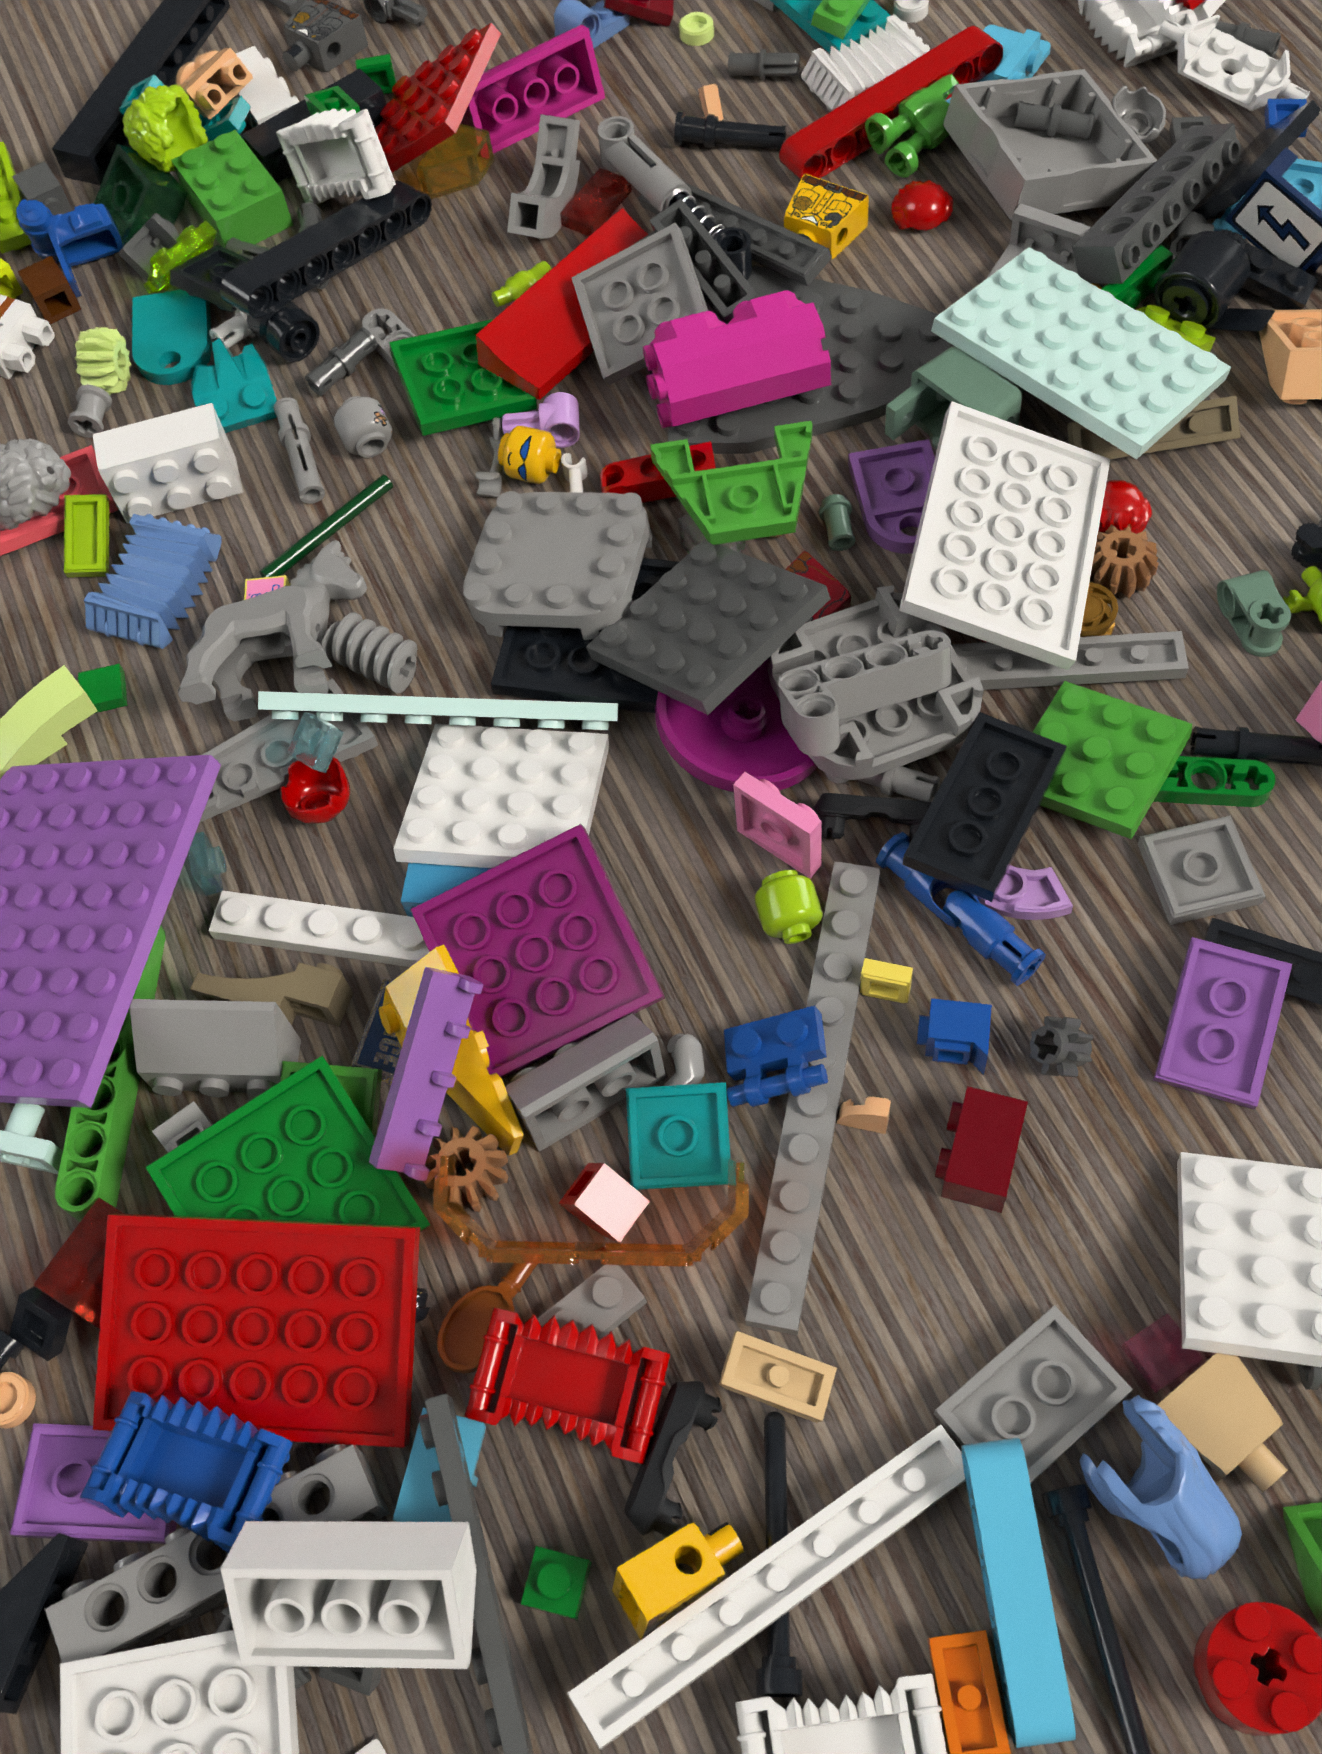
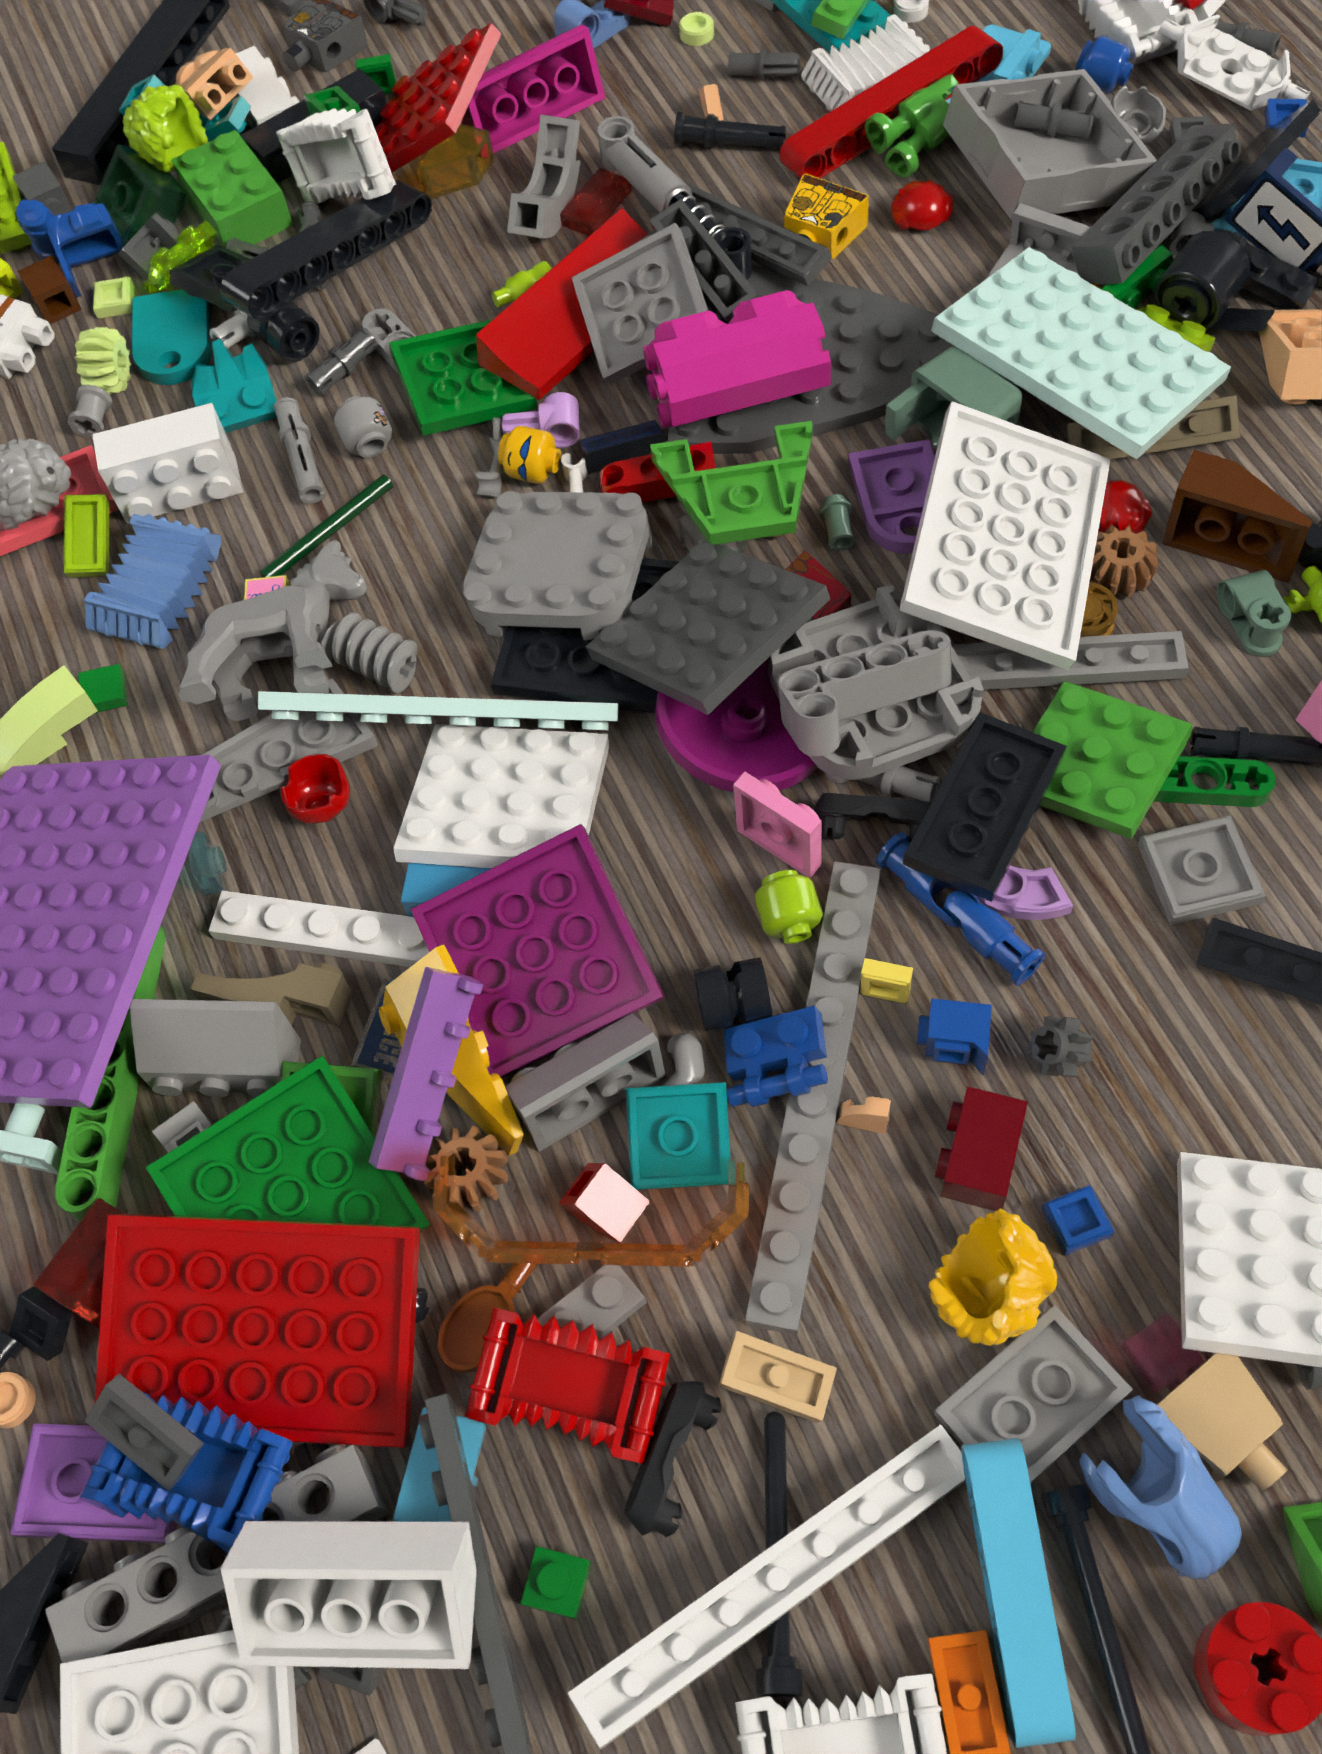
clear light blue plate [287,712,344,773] -> none
yellow torso [612,1522,744,1640] -> none
medium lavender tile [1153,937,1292,1109] -> none
none -> dark grey plate [84,1374,204,1491]
none -> yellowish green tile [93,277,134,319]
none -> black slope [578,420,665,474]
none -> black wheel [693,957,772,1031]
none -> yellow hair [929,1208,1057,1346]
none -> blue tile [1042,1185,1115,1256]
none -> blue head [1075,35,1134,94]
none -> reddish brown slope [1162,450,1312,583]

